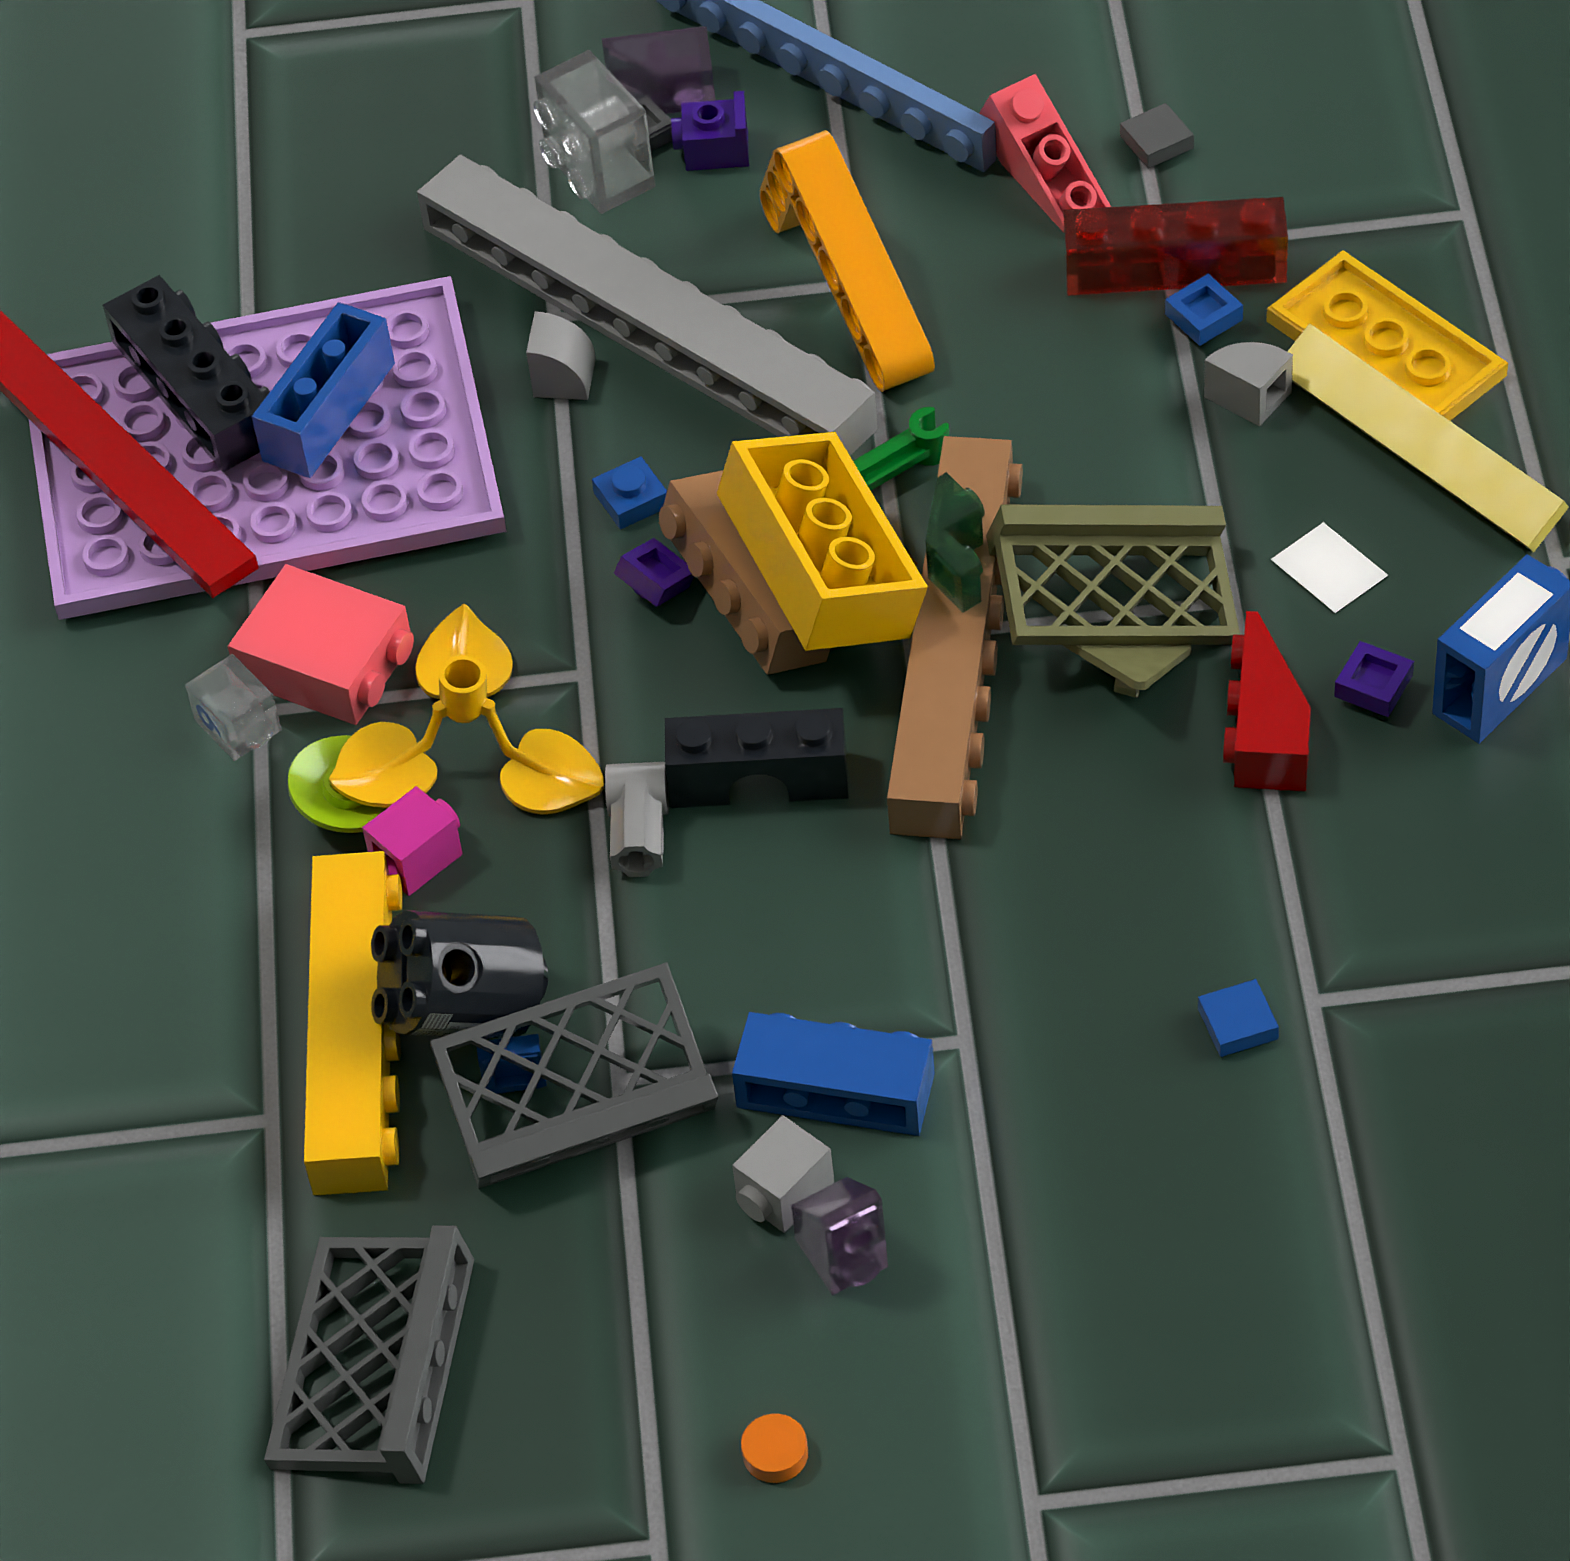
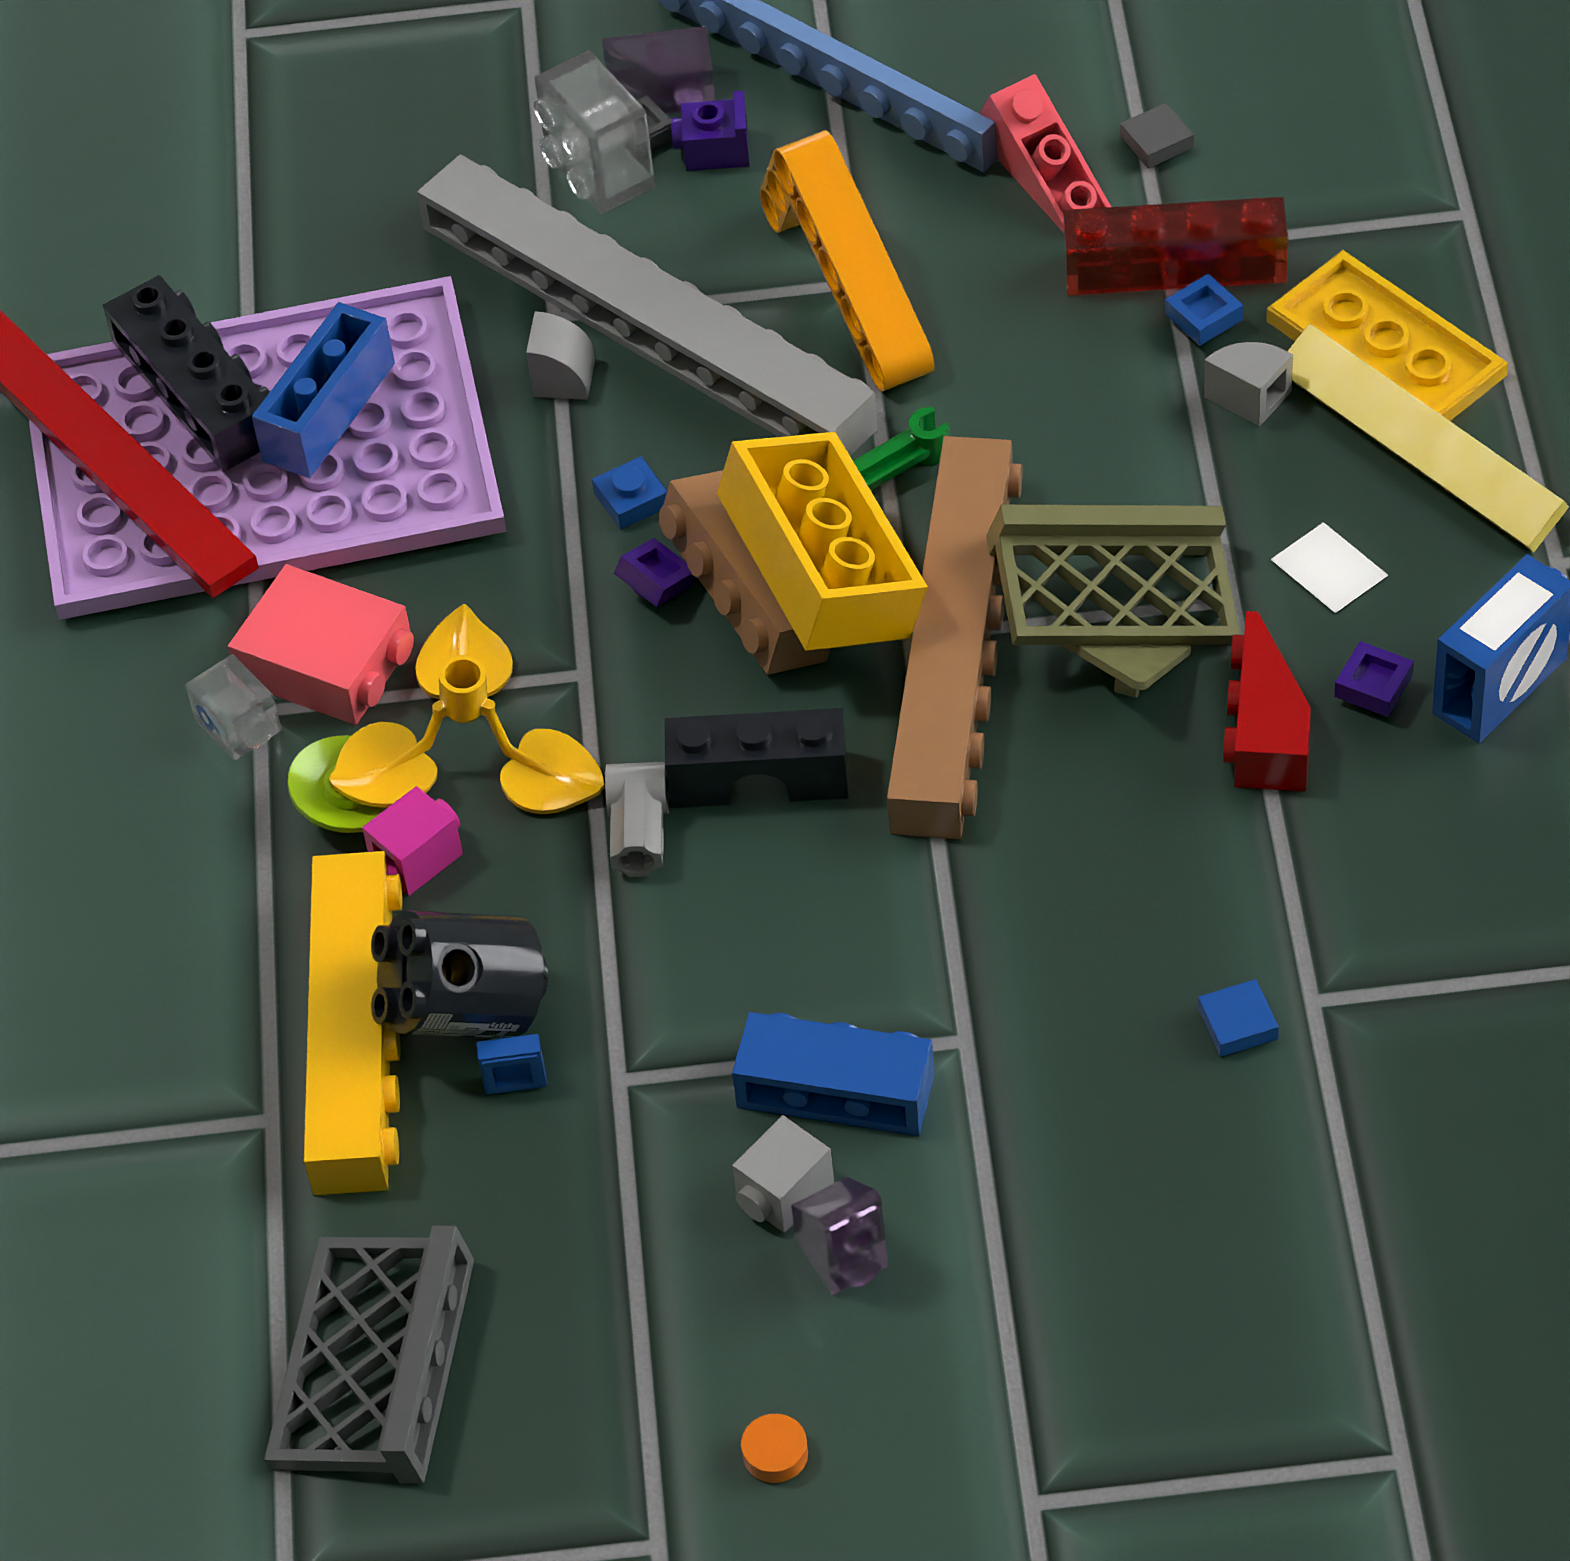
dark grey fence [430,962,718,1189] -> none
clear green slope [925,472,985,613] -> none

